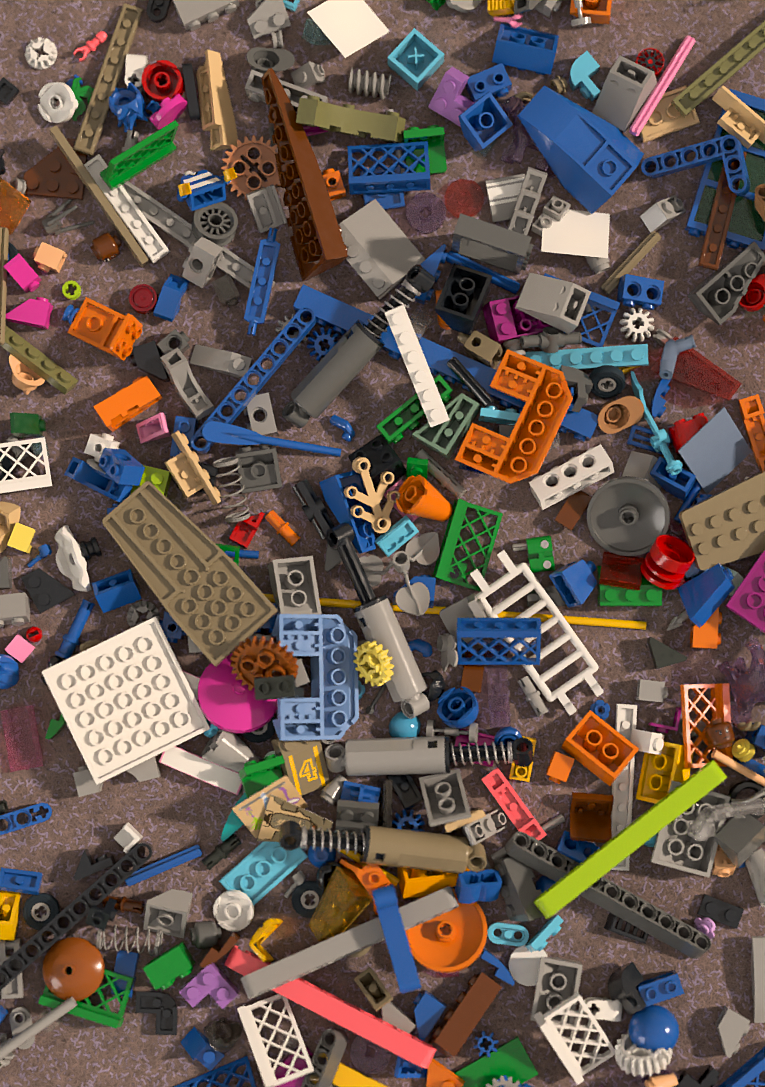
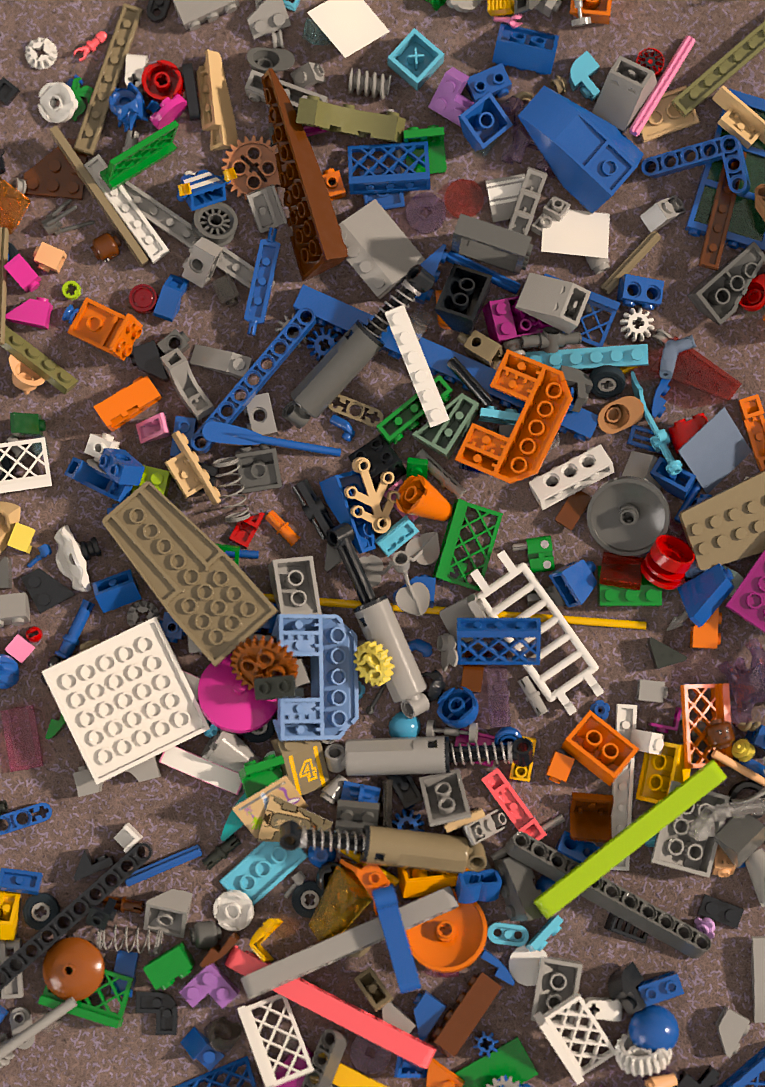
none -> dark tan beam [328,394,383,428]

